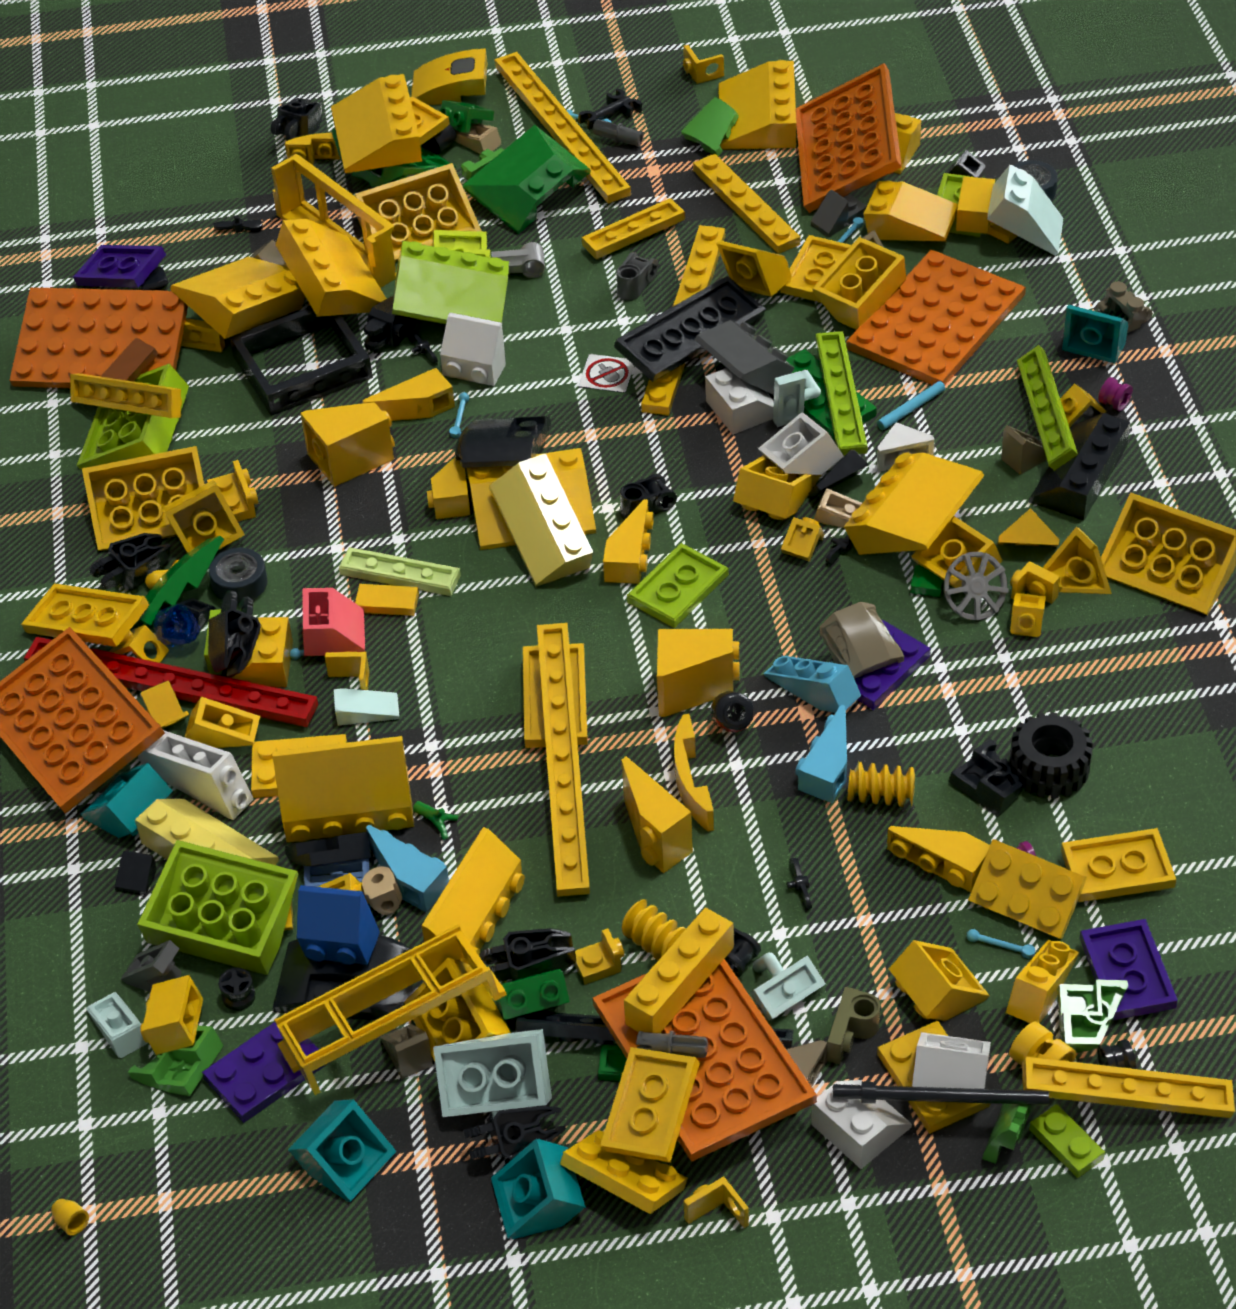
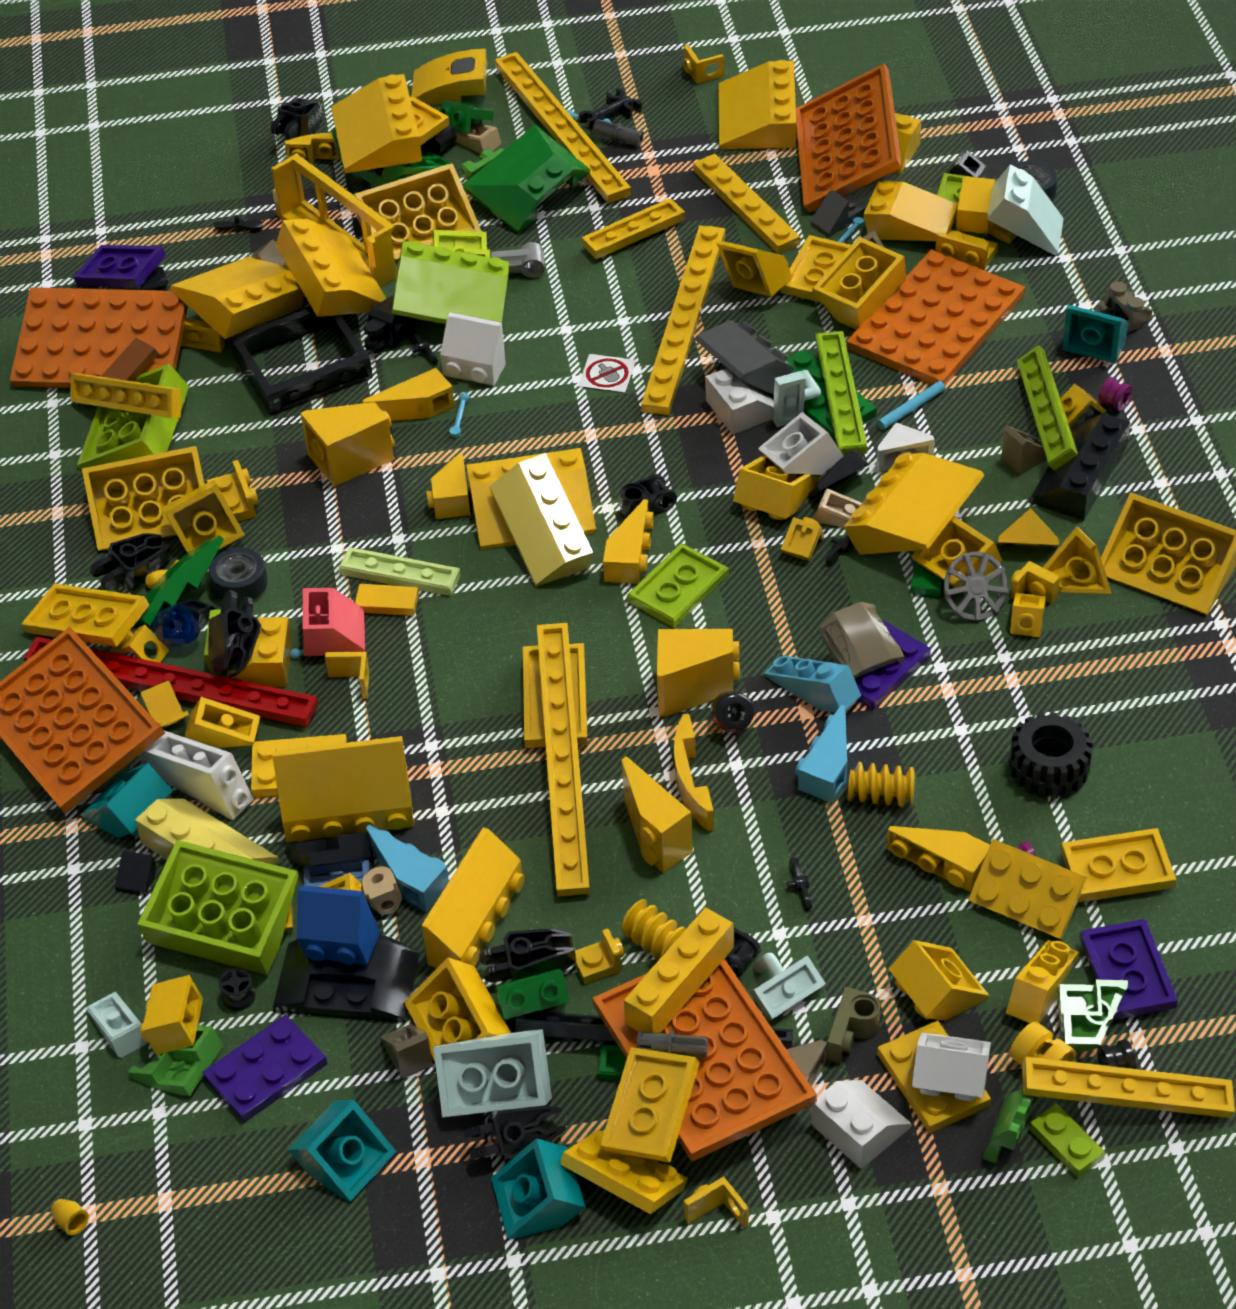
dark grey slope [121,940,182,992] -> none
yellow piece [274,925,507,1095] -> none
light aqua slope [334,689,399,726] -> none
green bar [413,801,458,840] -> none
black slope [454,416,551,468] -> none
black plate [614,275,766,382] -> none
dark grey piece [616,252,659,300] -> none
bright green slope [681,97,739,156] -> none
black bar [833,1081,1049,1105] -> none
black slope [948,739,1023,817] -> none
medium azure hinge [966,929,1035,959] -> none
none -> yellow bracket [935,229,998,271]

